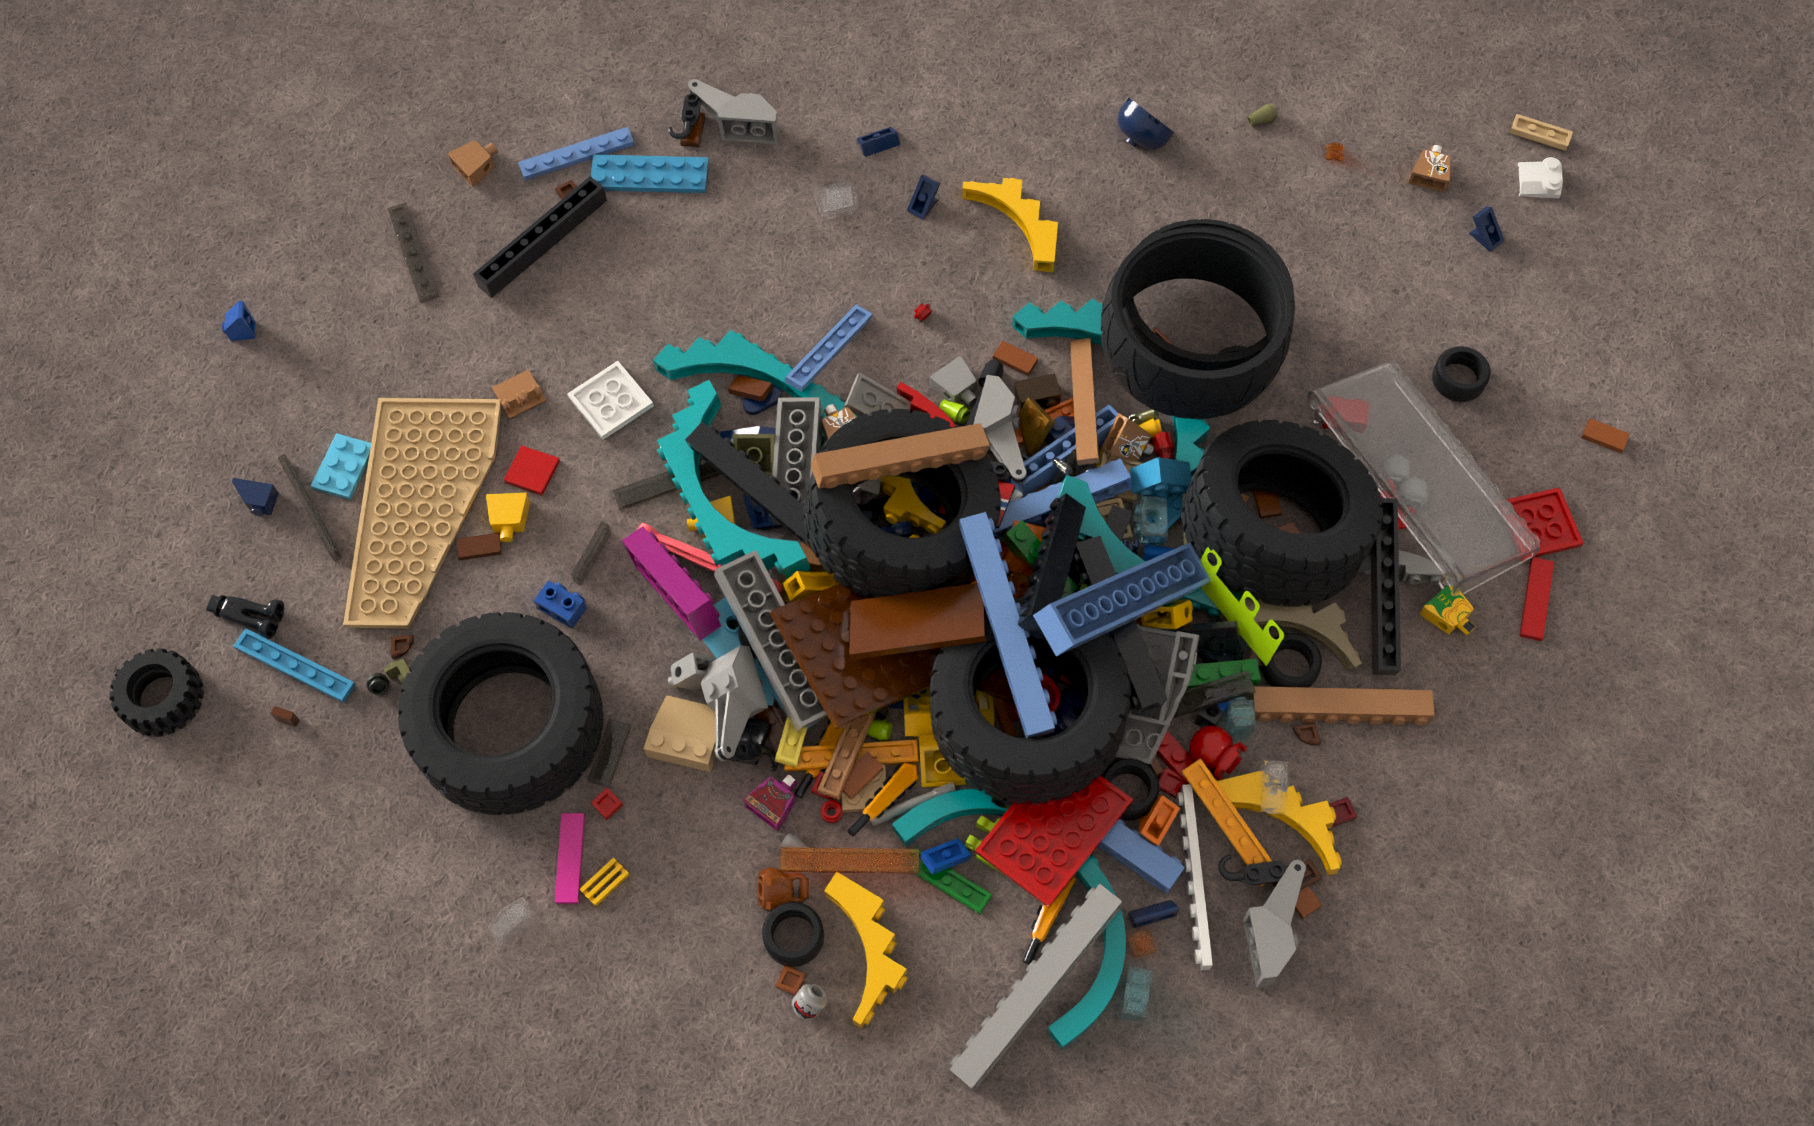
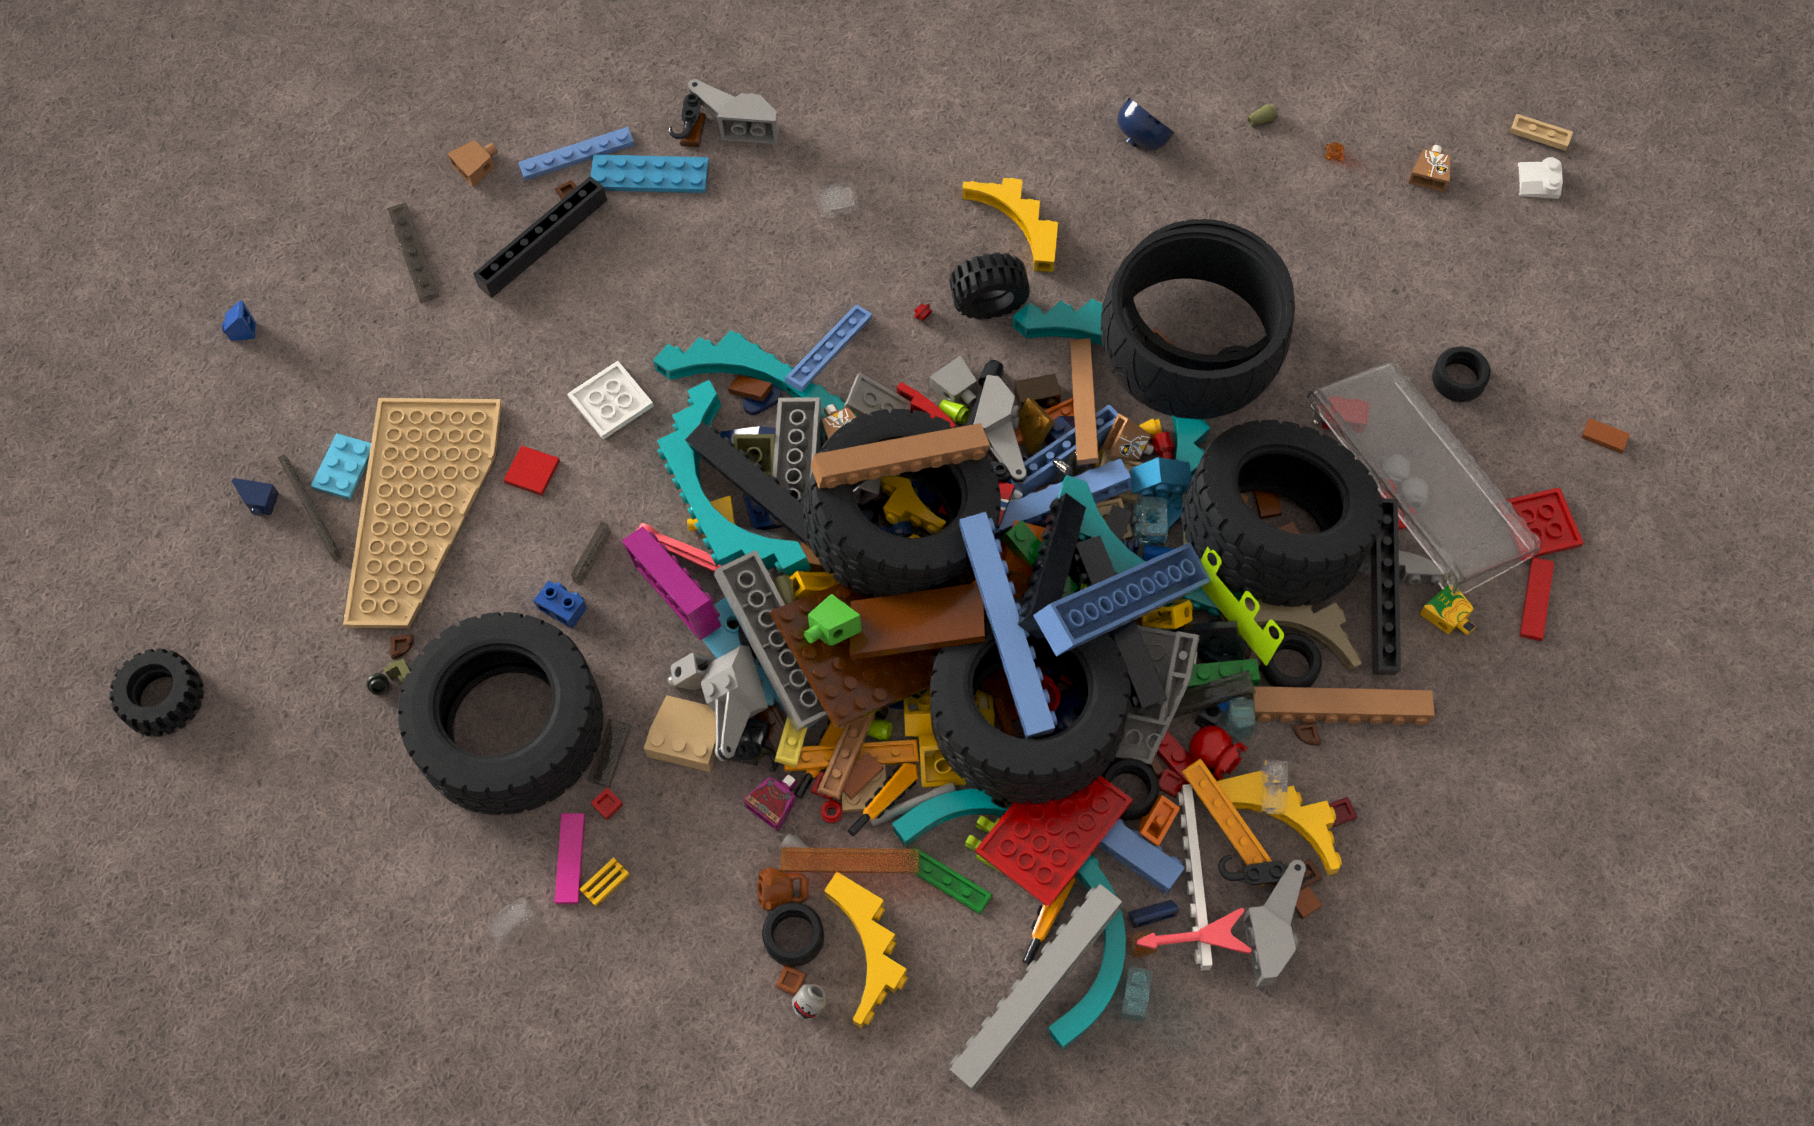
black piece [206,595,285,639] -> none
dark azure plate [233,628,356,703] -> none
reddish brown tile [270,706,300,727] -> none
reddish brown tile [457,532,502,561] -> none
yellow torso [486,493,530,543] -> none
medium nougat hinge [492,369,546,419] -> none
clear smoke tile [612,459,722,511] -> none
dark blue slope [856,127,900,157] -> none
dark blue slope [907,174,941,219] -> none
blue plate [920,838,971,875] -> none
dark orange tile [993,340,1038,376] -> none
olive arm [1128,409,1159,425] -> none
dark blue slope [1469,206,1504,252] -> none
none -> olive cone [772,575,795,605]
none -> bright green torso [804,594,862,646]
none -> black tyre [949,252,1030,319]
none -> coral piece [1136,908,1252,954]

